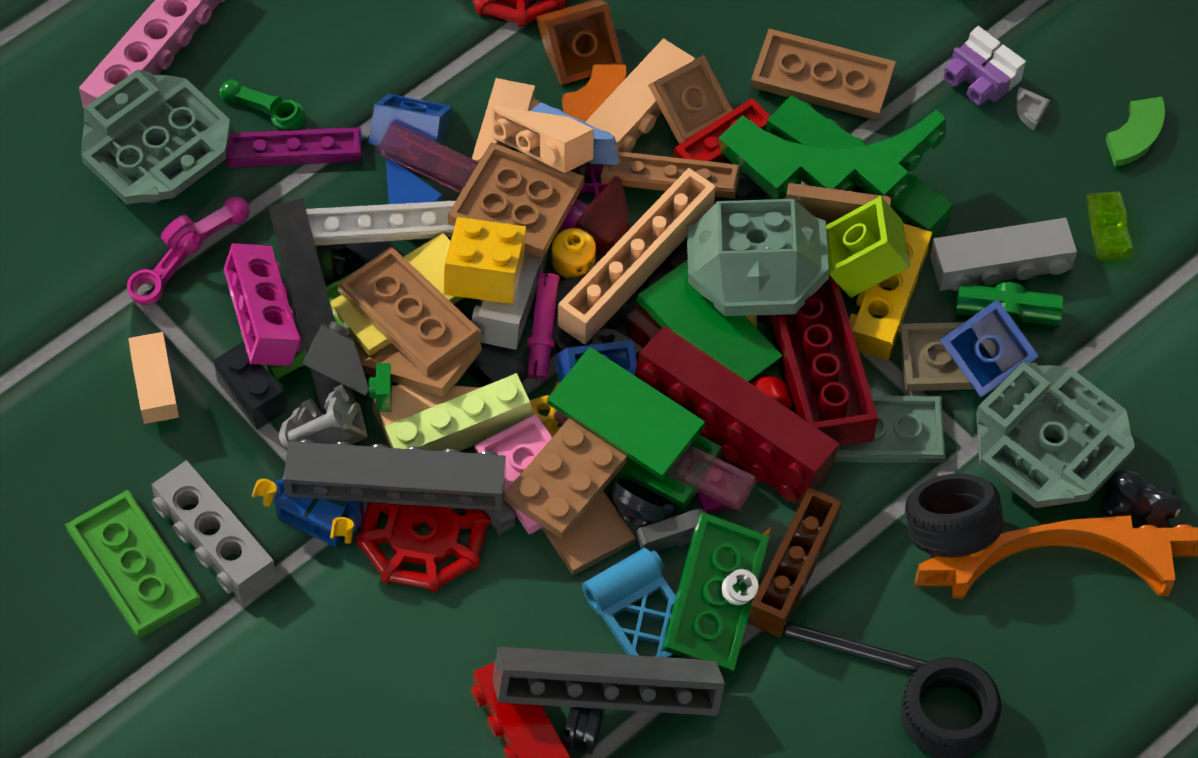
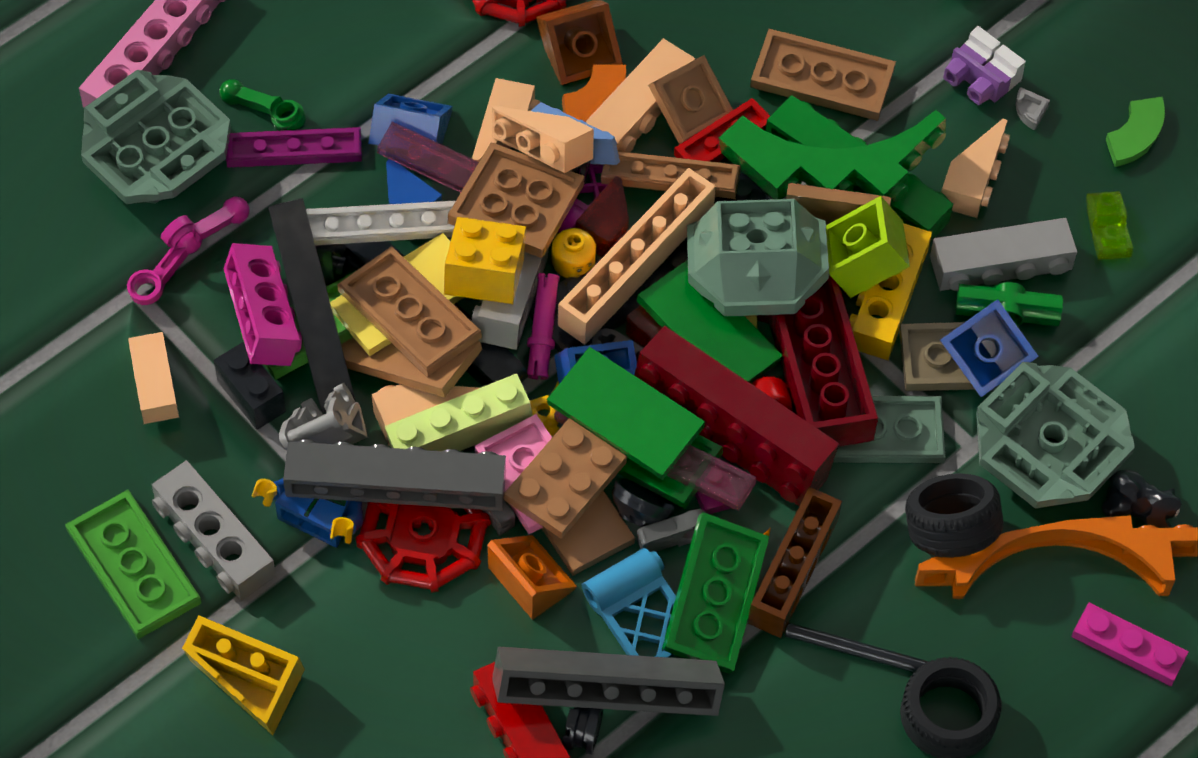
dark grey slope [302,321,369,396] -> none
green plate [369,363,392,412] -> none
white bush [721,569,759,606] -> none
none -> yellow wedge [182,615,305,735]
none -> orange slope [488,535,577,620]
none -> light nougat slope [941,119,1010,218]
none -> dark pink plate [1071,602,1189,686]

